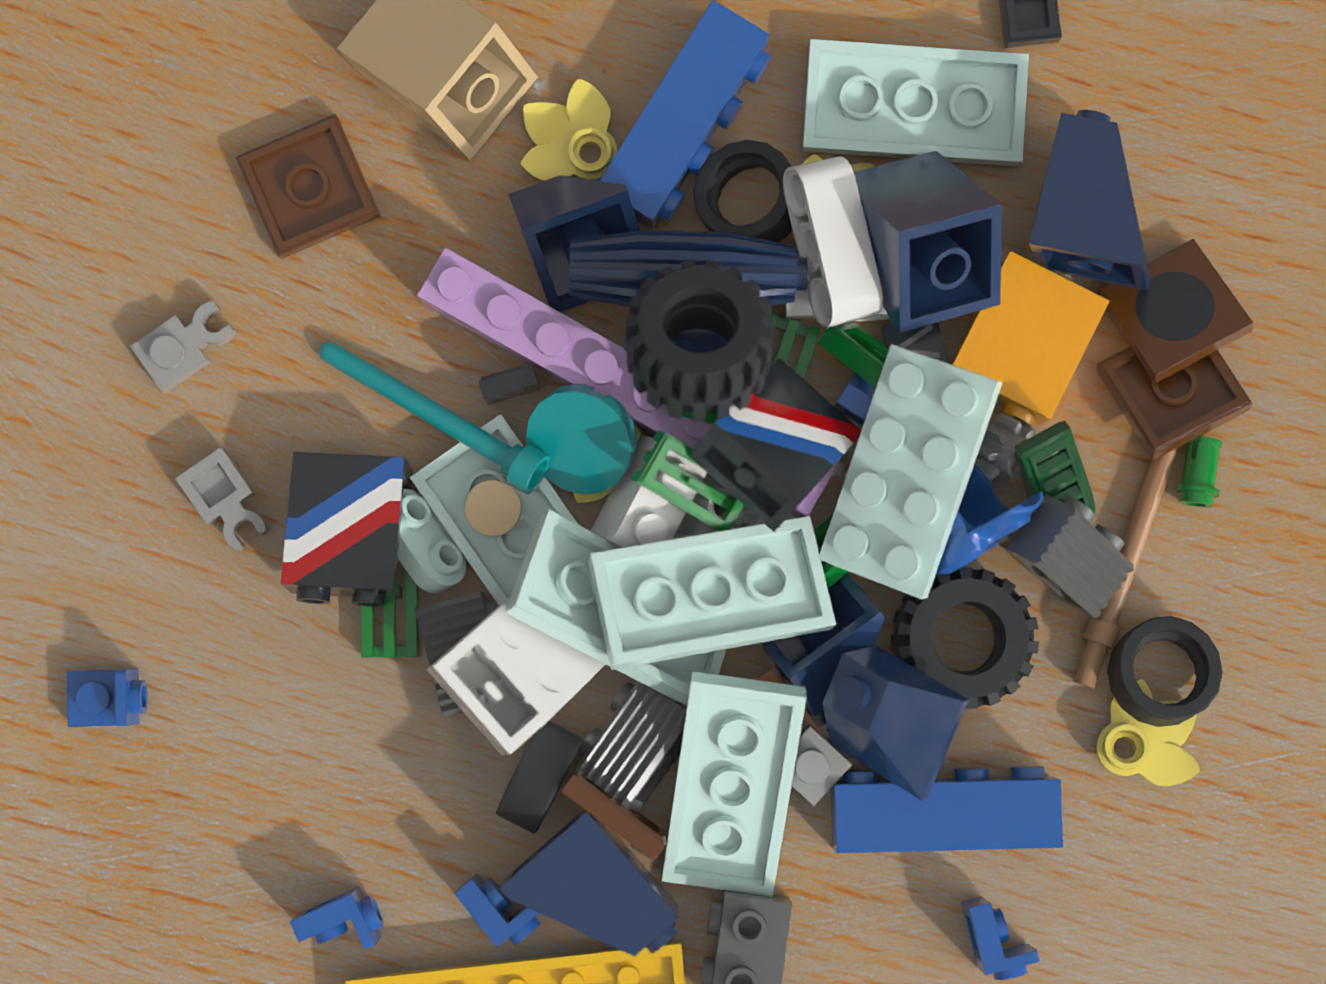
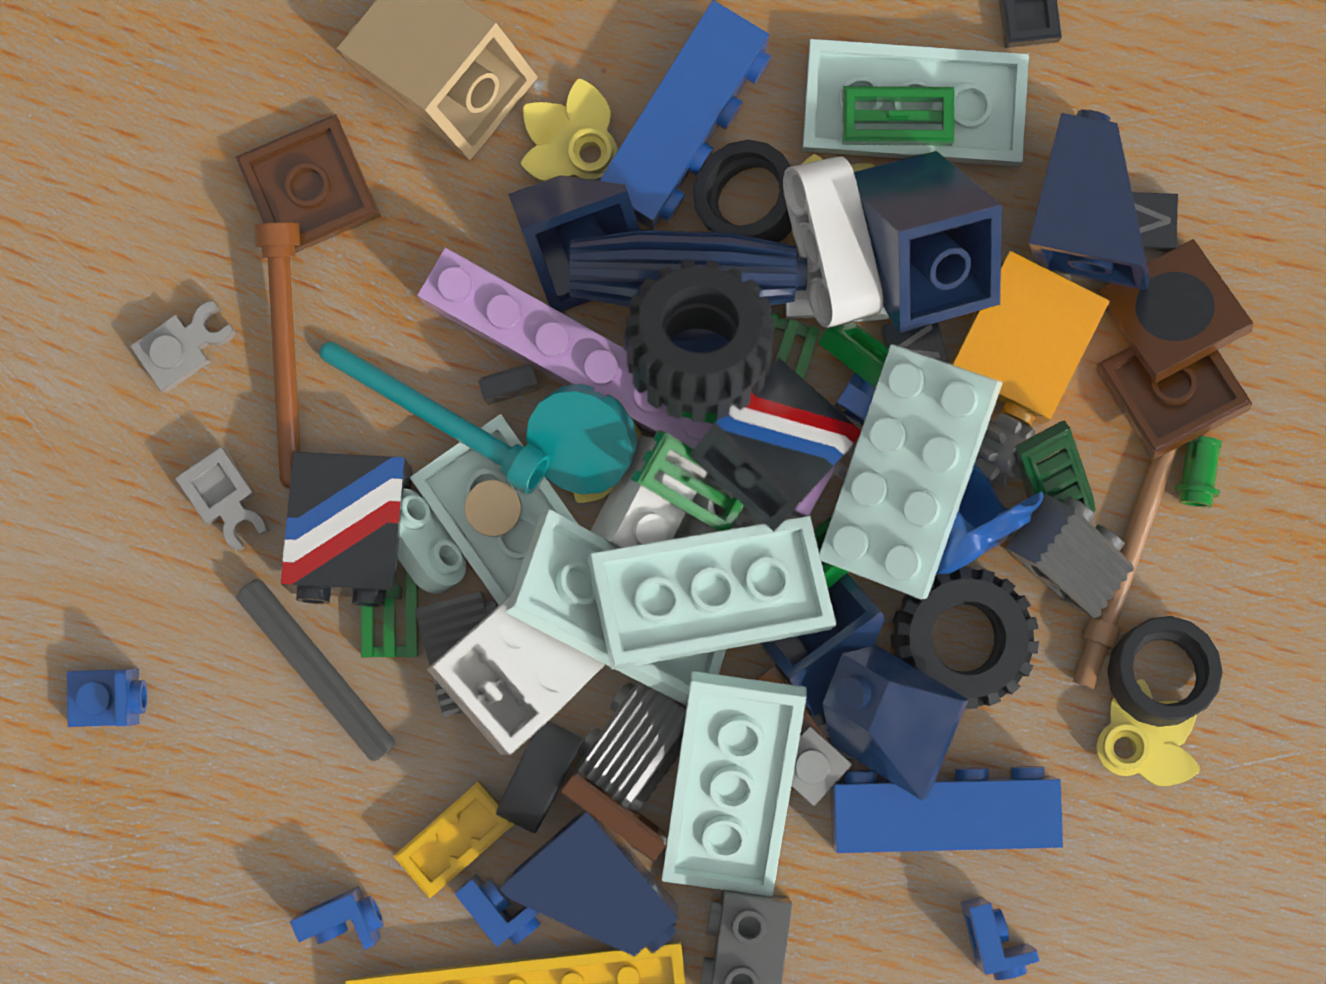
none -> dark grey axle [236,579,395,761]
none -> dark orange piece [254,223,300,489]
none -> yellow plate [393,781,514,898]
none -> green tile [842,86,954,146]
none -> black tile [1132,192,1178,251]

